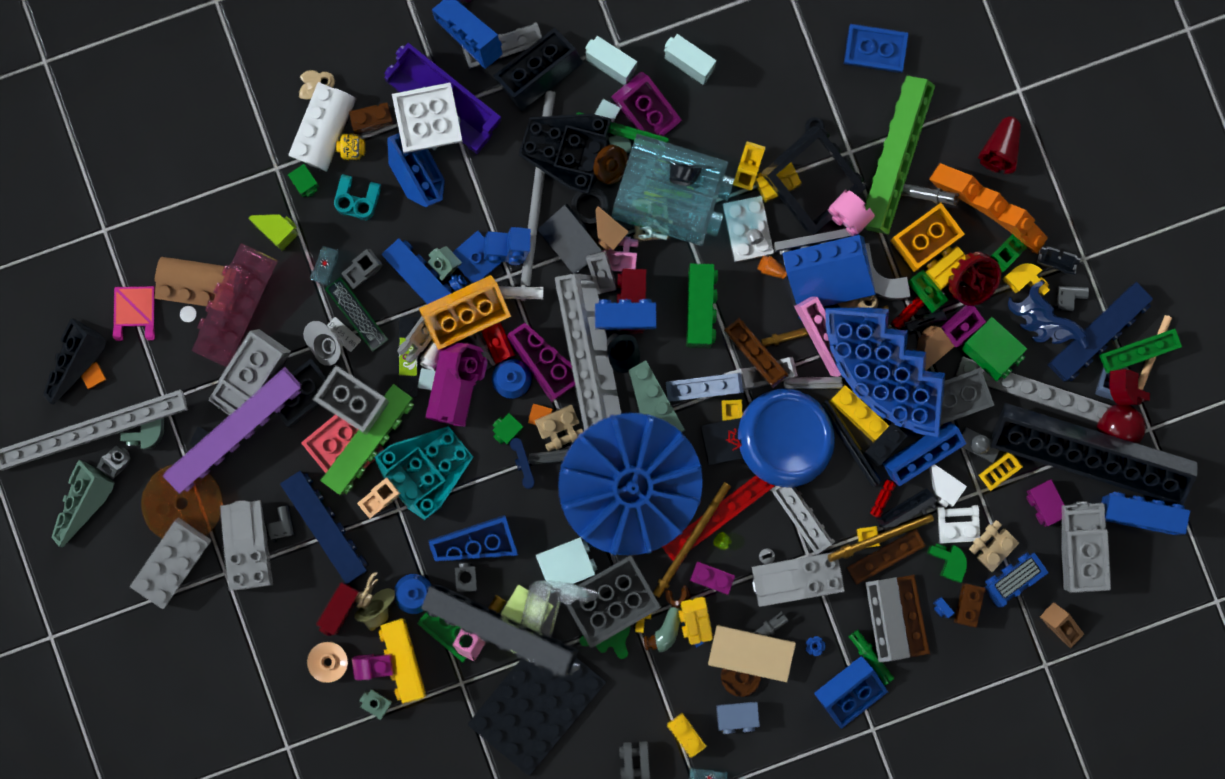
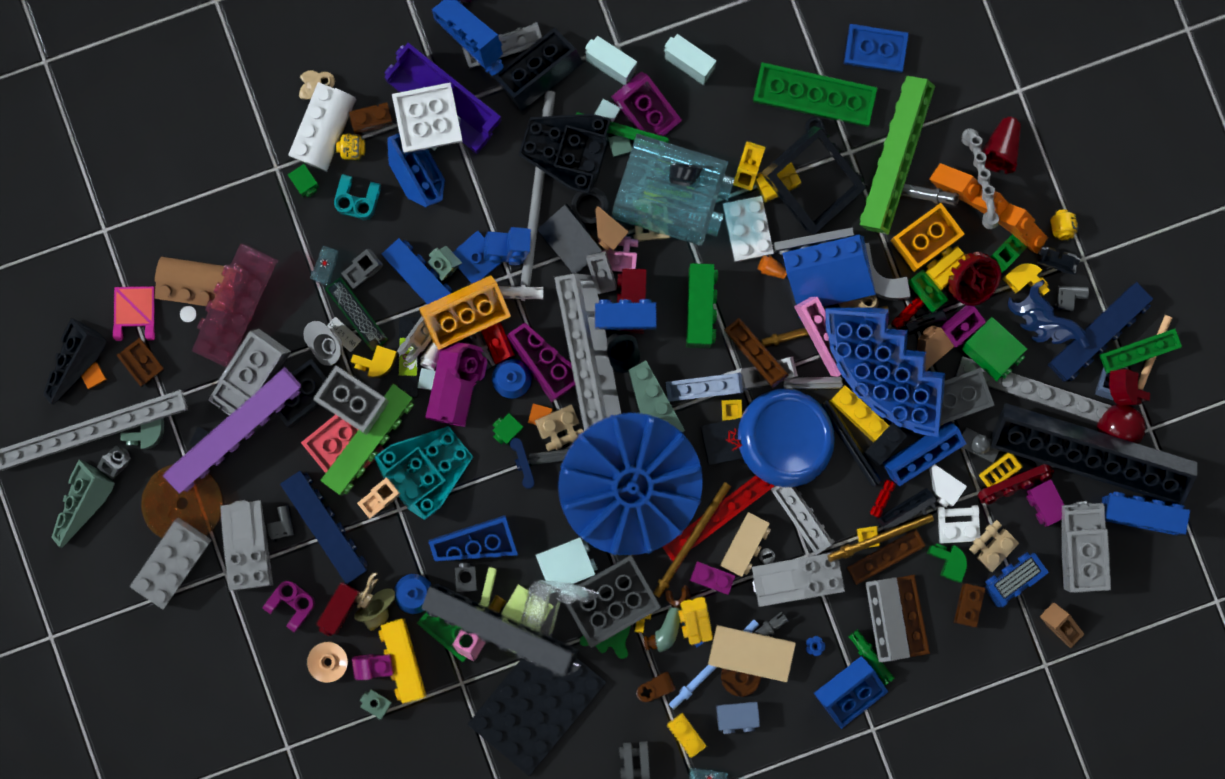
lime slope [249,215,298,251] -> none
blue plate [449,274,467,291] -> none
reddish brown tile [593,145,628,185] -> none
light aqua hand [638,226,667,240] -> none
clear neon green hinge [713,532,731,550] -> none
light grey hinge [747,229,764,246] -> none
bright pink brick [828,190,875,236] -> none
blue plate [933,597,954,618] -> none
none -> reddish brown plate [117,338,165,387]
none -> magenta piece [262,581,315,633]
none -> yellow brick [351,345,398,378]
none -> yellowish green tile [480,567,497,607]
none -> blue plate [485,59,504,76]
none -> reddish brown piece [636,671,676,702]
none -> light blue bar [669,620,759,709]
none -> tan brick [720,512,771,577]
none -> green plate [753,62,877,127]
none -> light grey bar [962,129,999,229]
none -> dark red plate [978,464,1054,505]
none -> yellow head [1050,209,1078,240]

